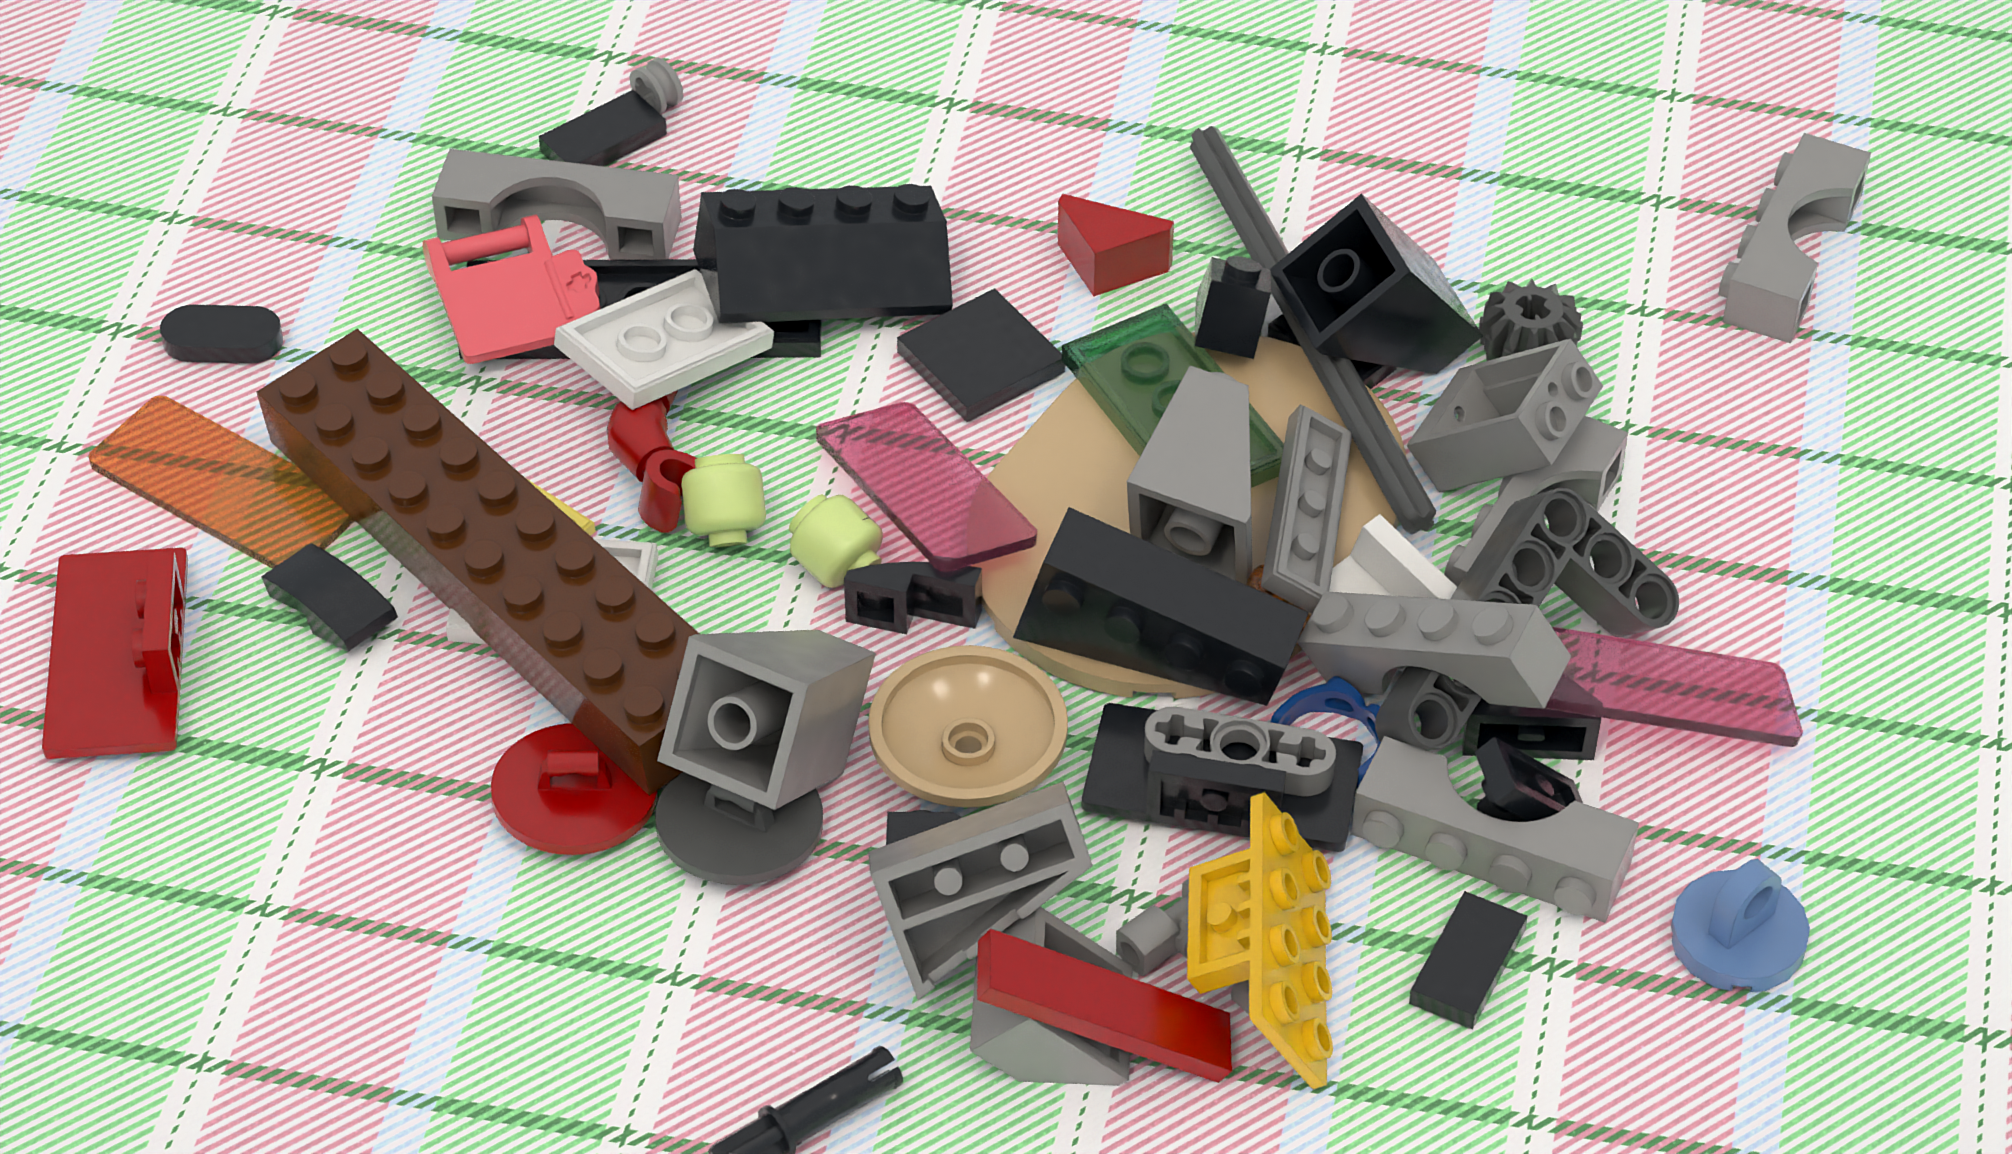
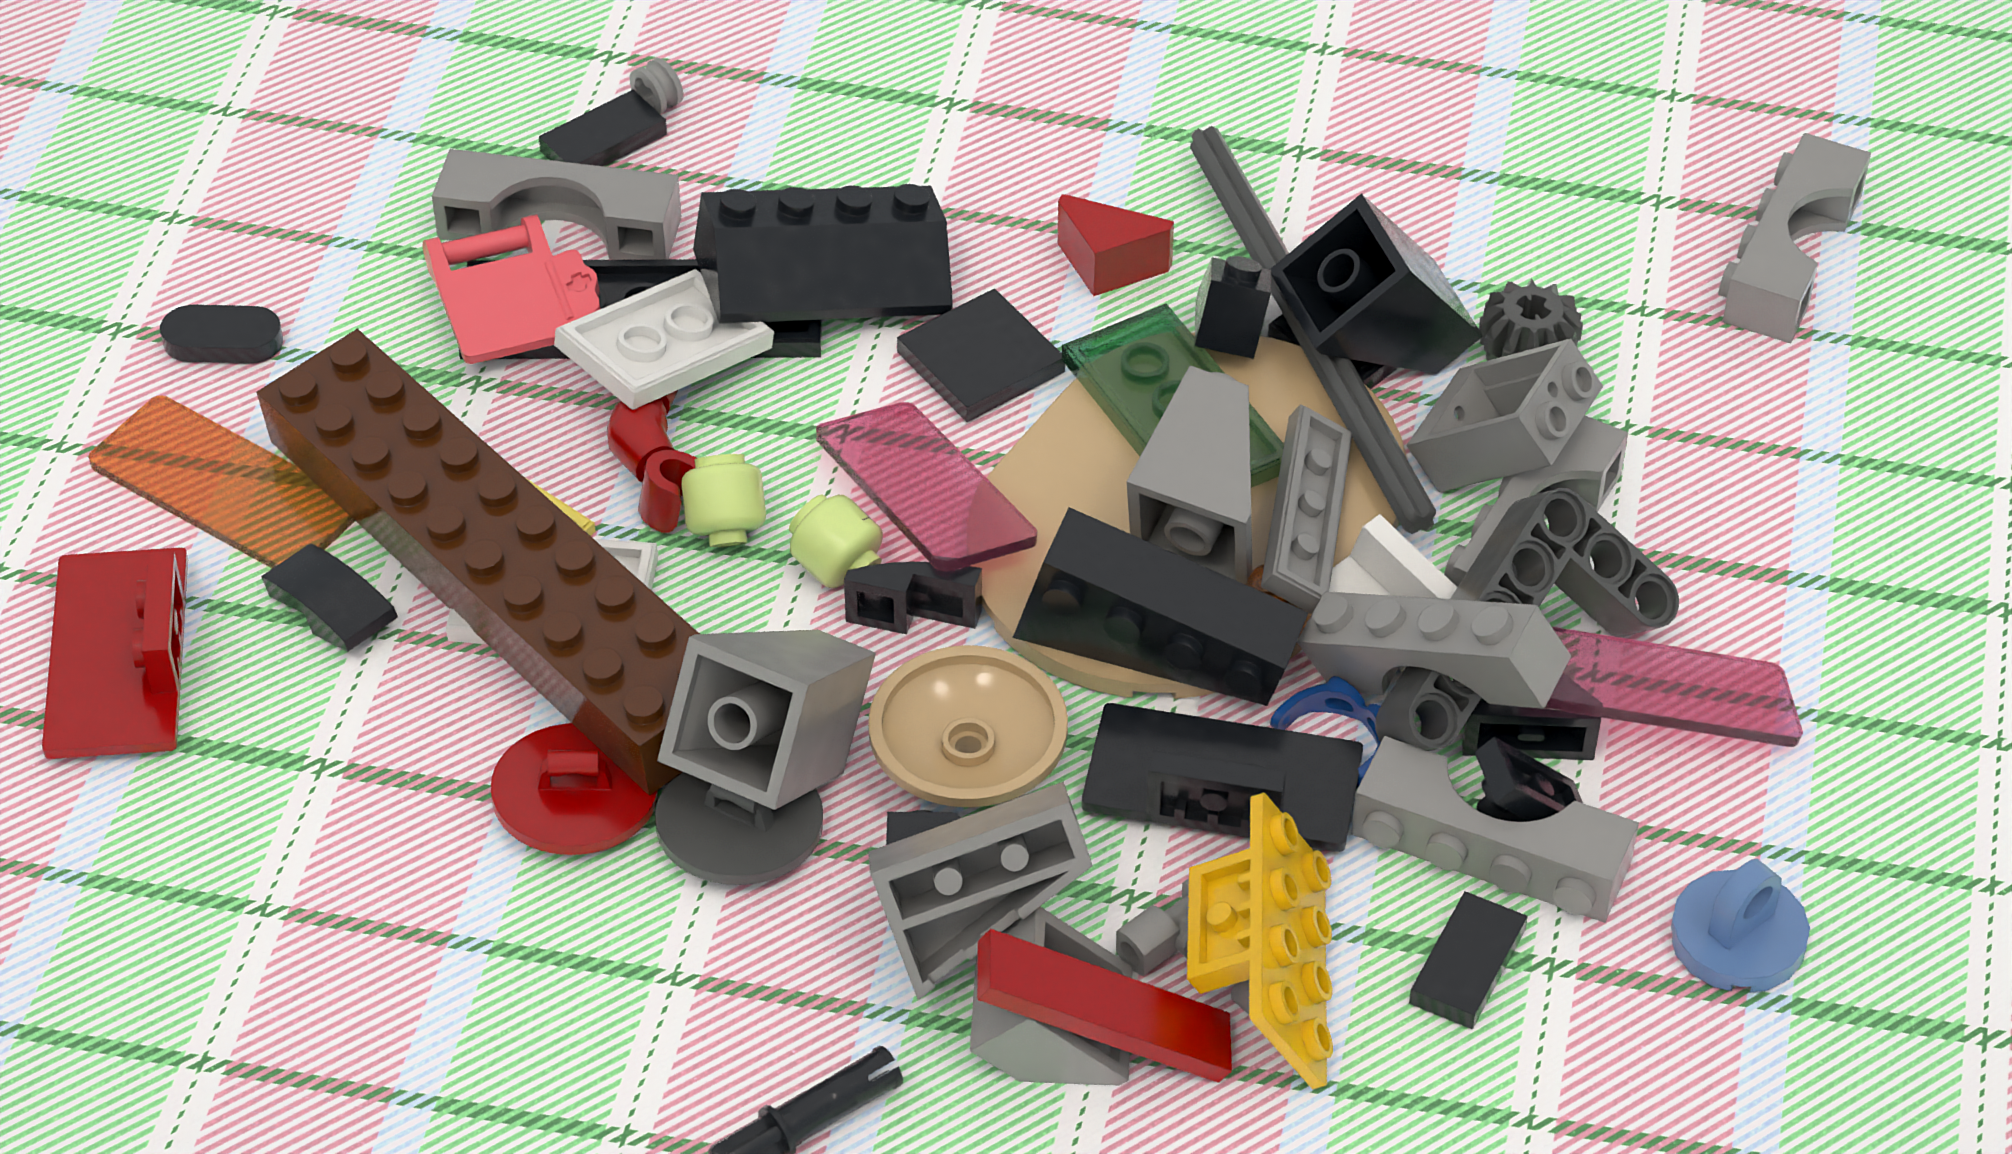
light grey beam [1144,707,1336,796] -> none

